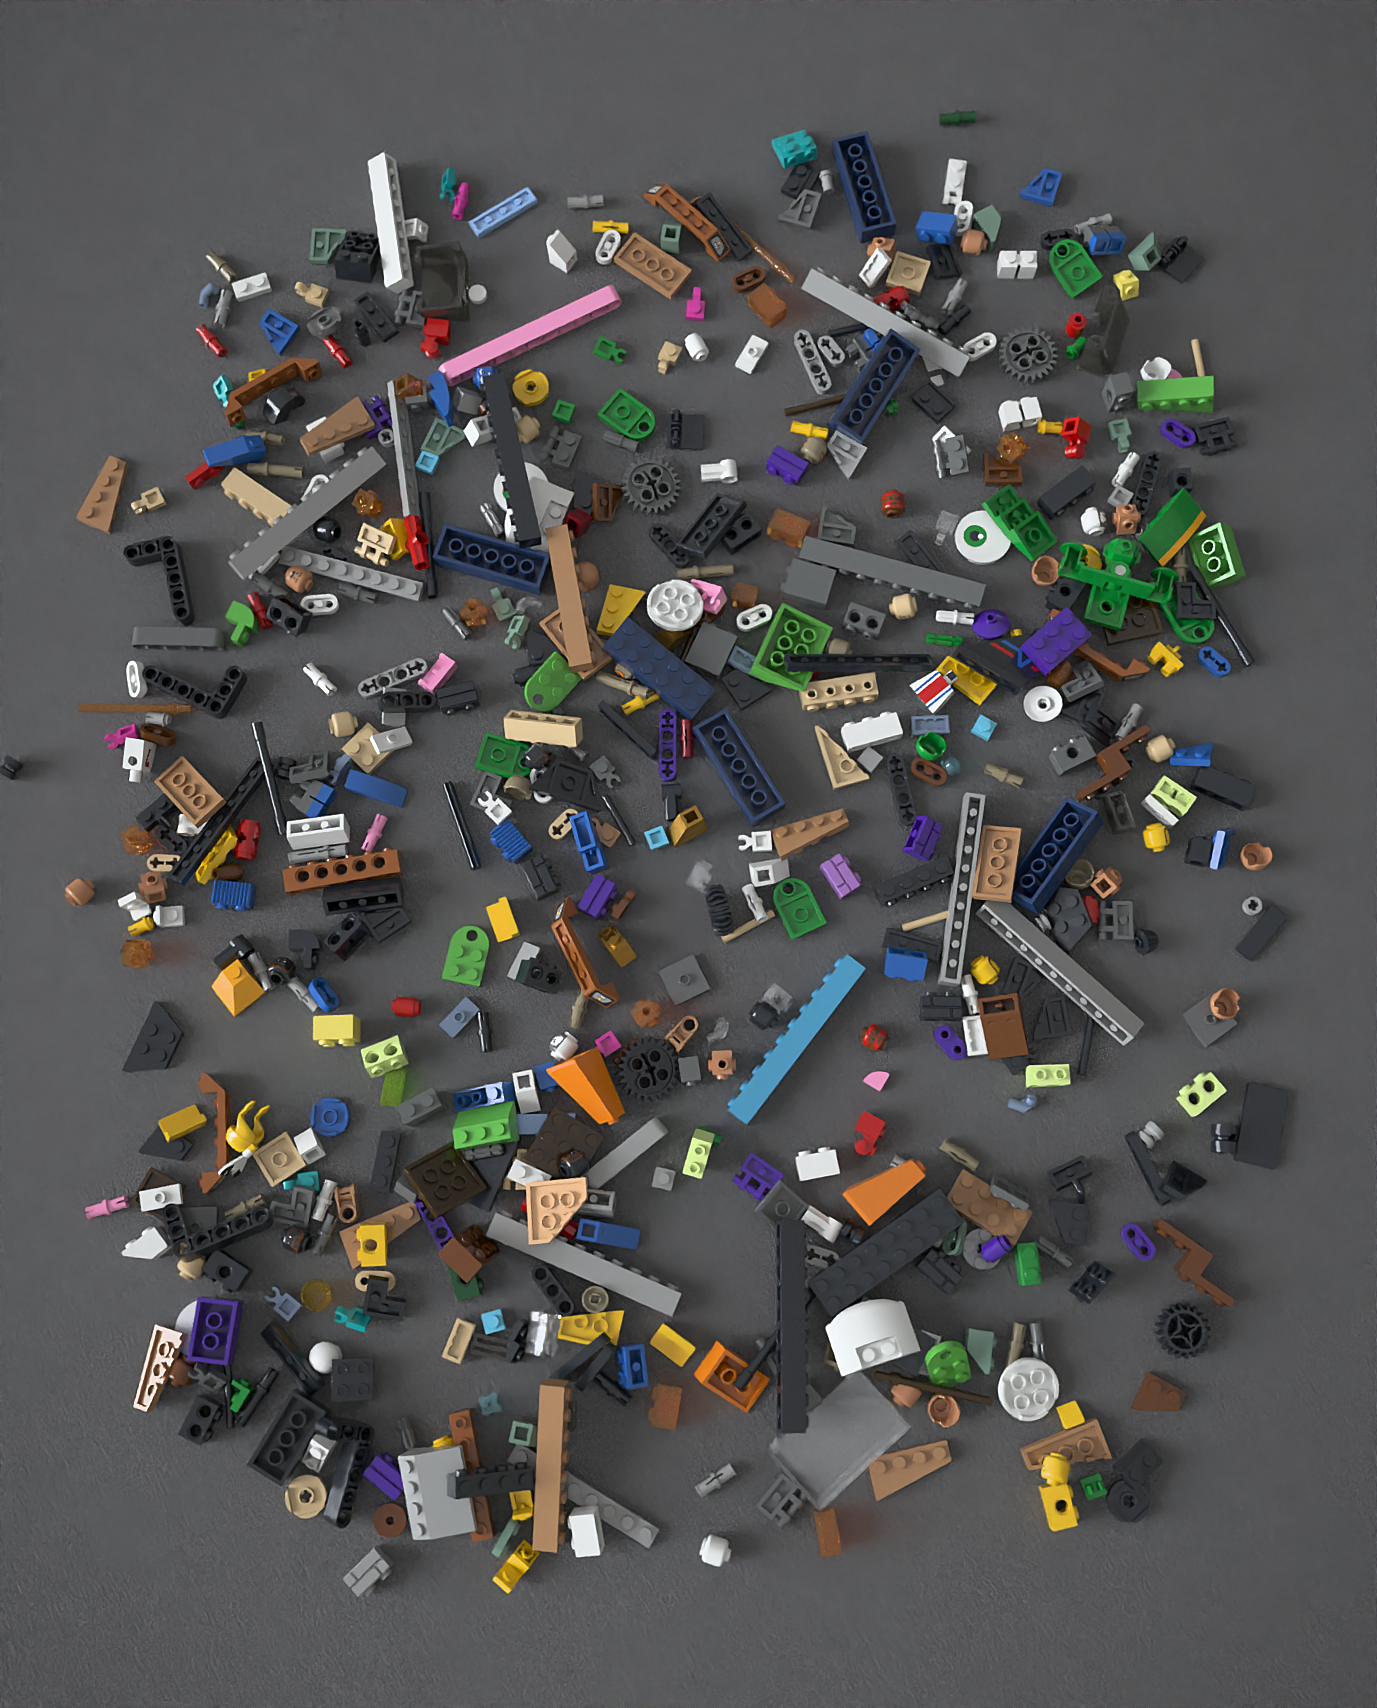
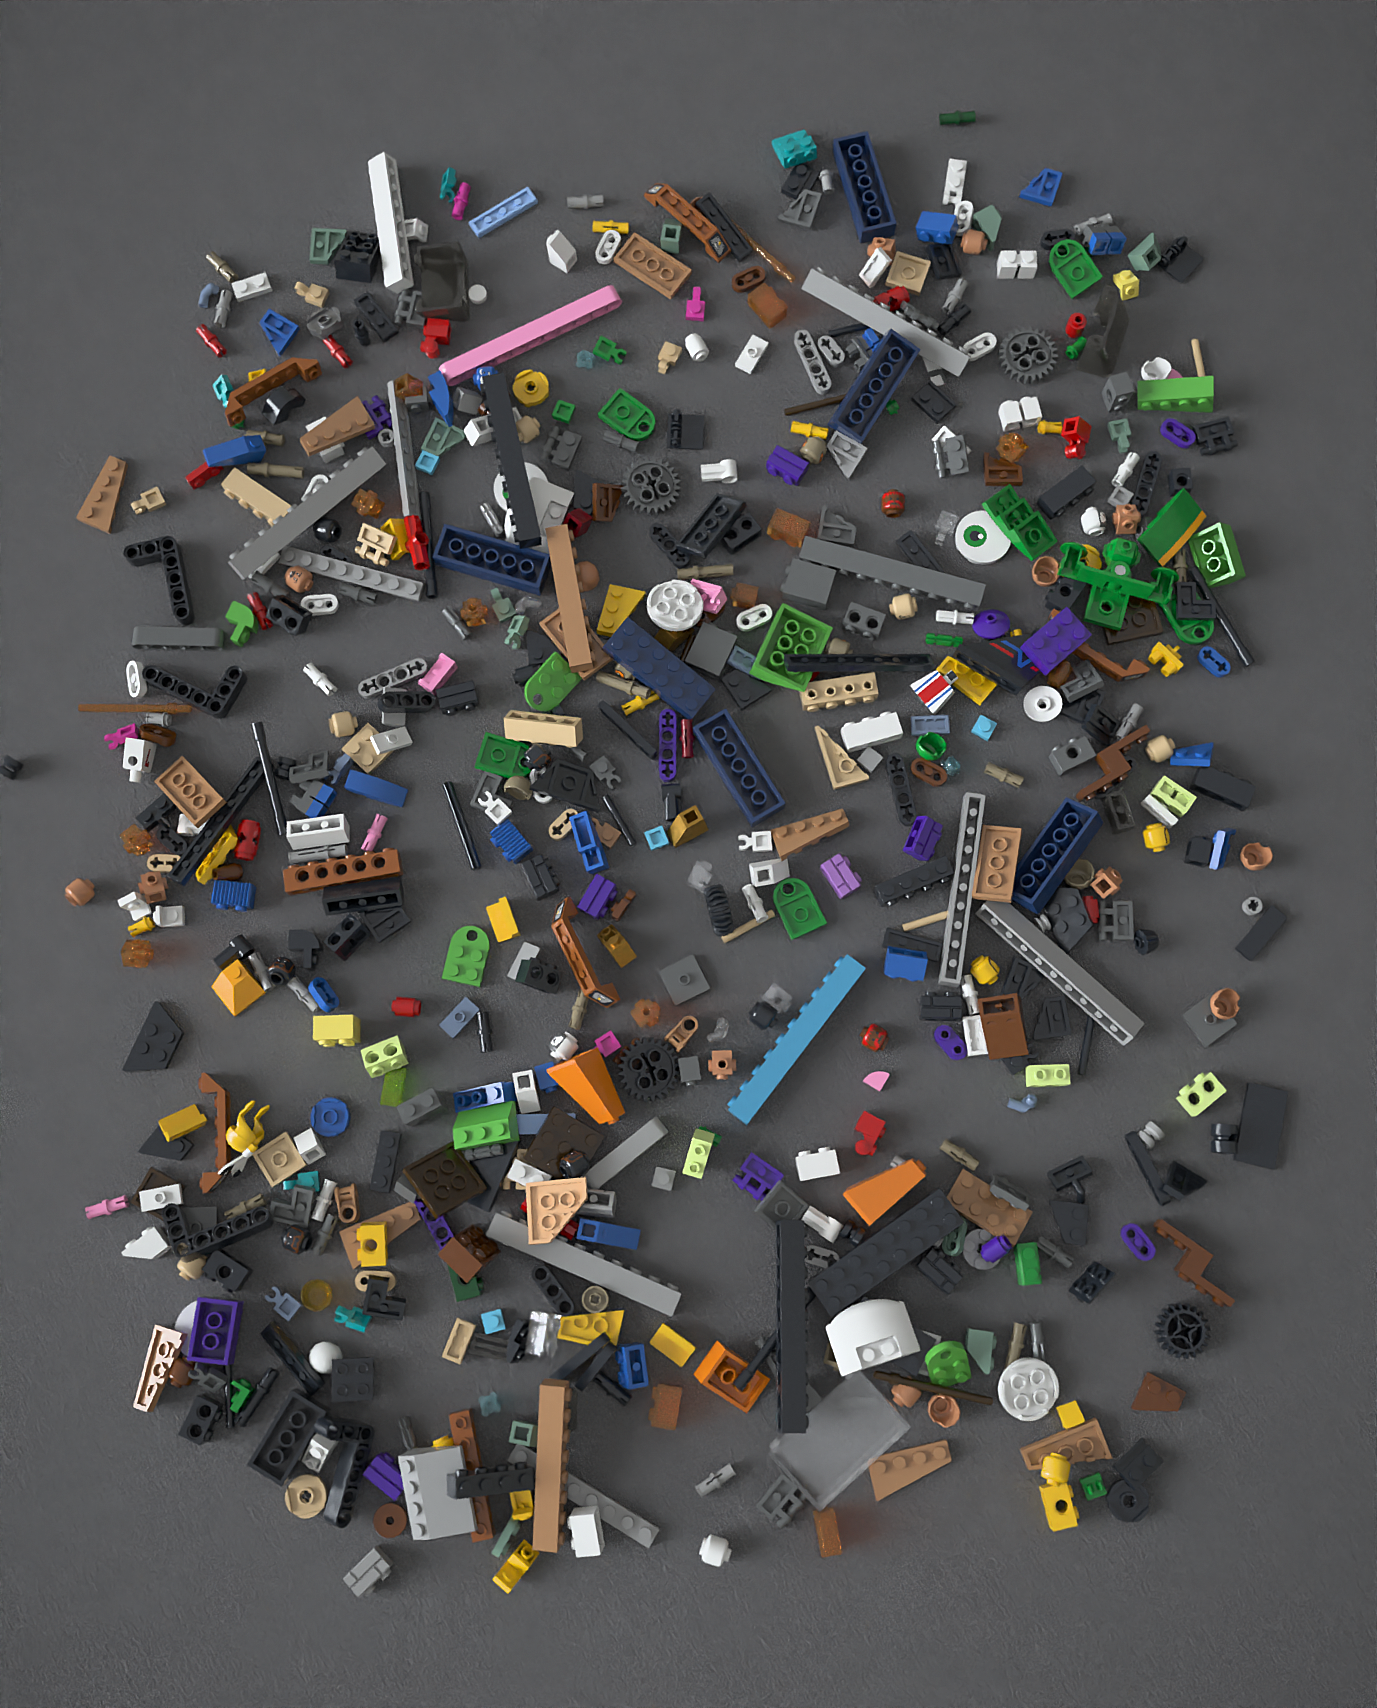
none -> clear light blue plate [575,351,594,369]

